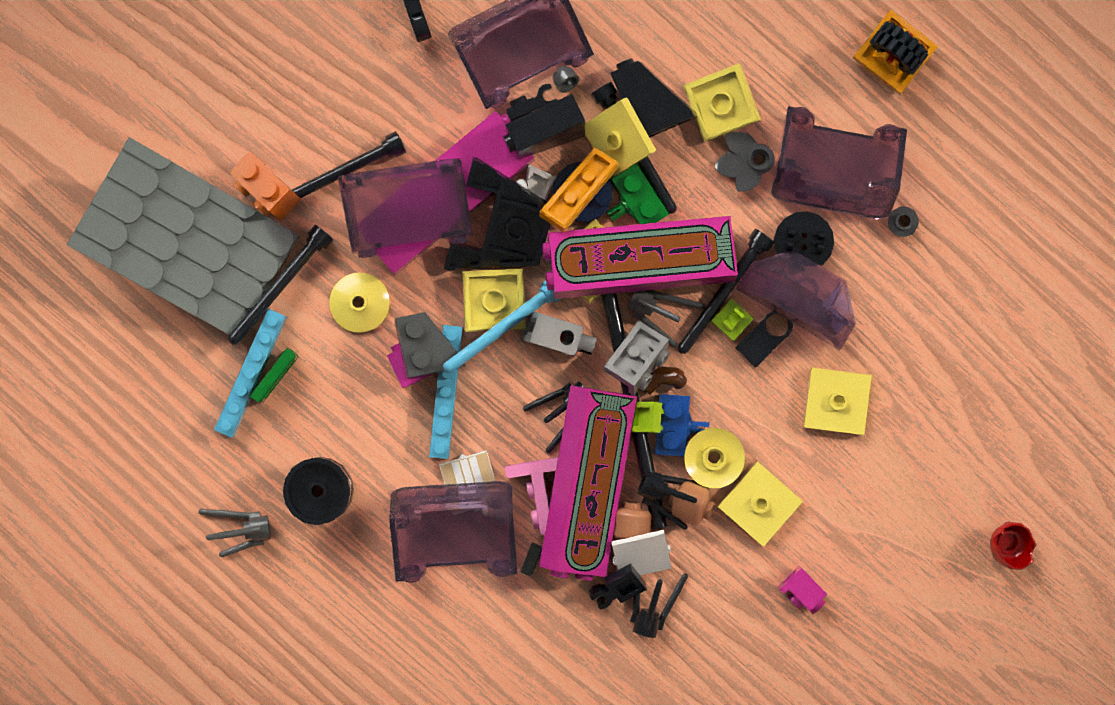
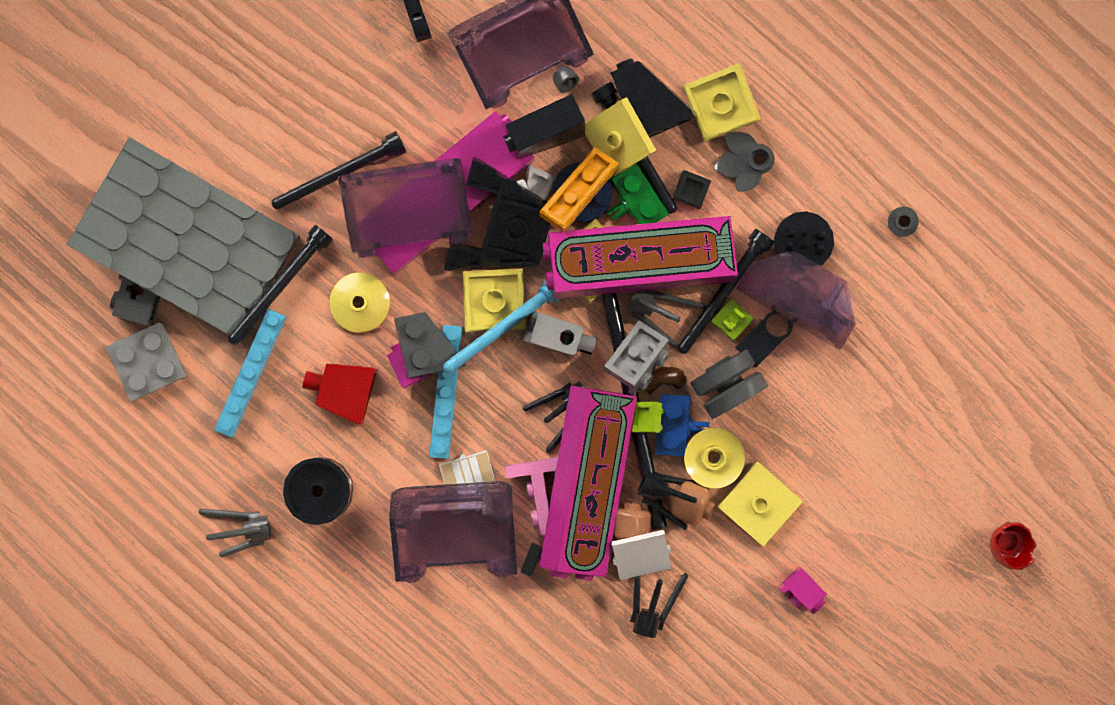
orange brick [229,151,301,221] -> none
green tile [250,348,299,403] -> none
black plate [506,84,557,121] -> none
black plate [589,563,647,609] -> none
windscreen [771,106,907,219] -> none
light yellow plate [803,367,872,435] -> none
plate [852,9,938,95] -> none
none -> light grey plate [106,322,188,402]
none -> dark grey brick [110,274,161,326]
none -> red torso [302,363,378,425]
none -> pearl dark grey tile [672,170,711,209]
none -> dark grey wheel [690,349,769,419]

